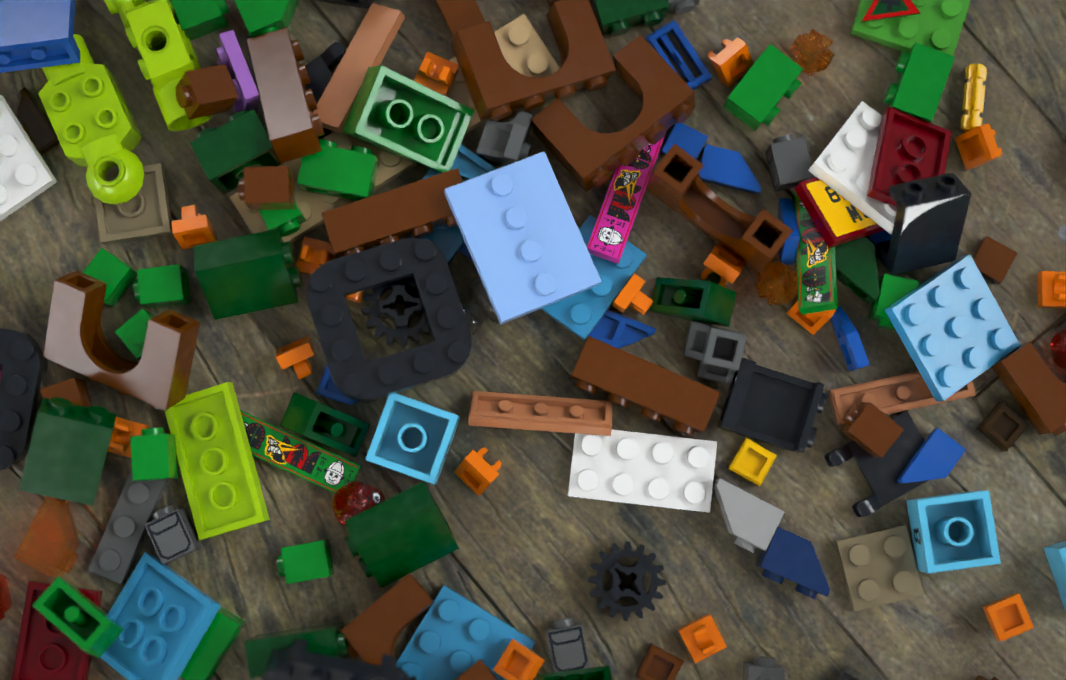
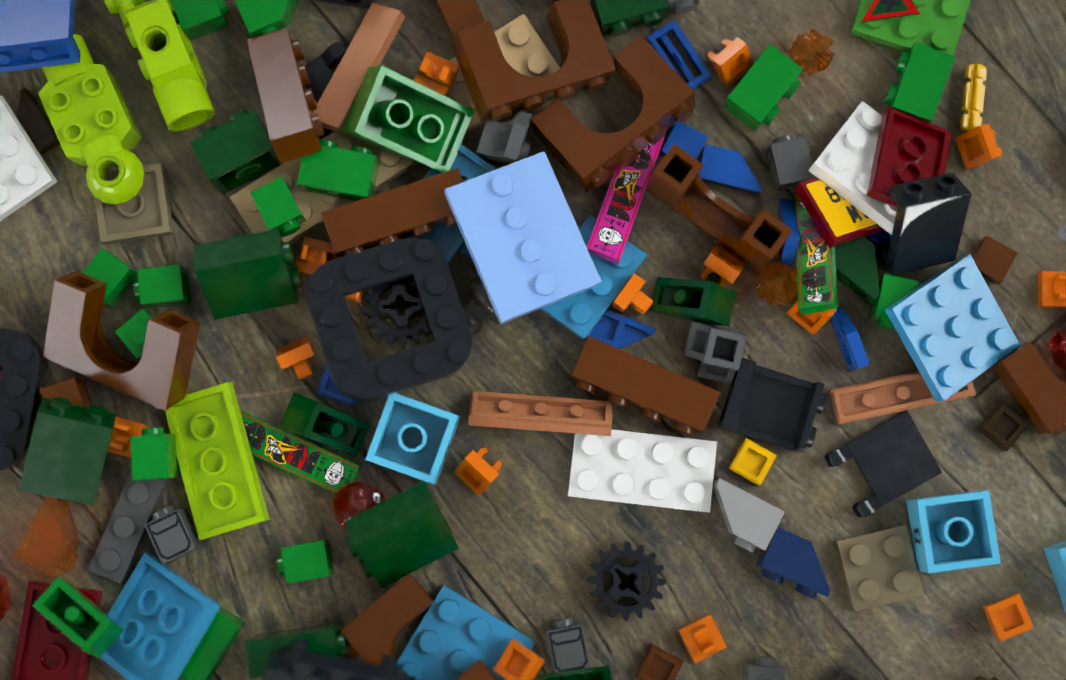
orange tile [171,204,216,250] -> none
reddish brown brick [175,64,239,120] -> none
medium lavender plate [215,30,259,114] -> none
reddish brown brick [238,166,295,211] -> none
reddish brown brick [840,402,904,458] -> none
blue tile [896,428,966,484] -> none

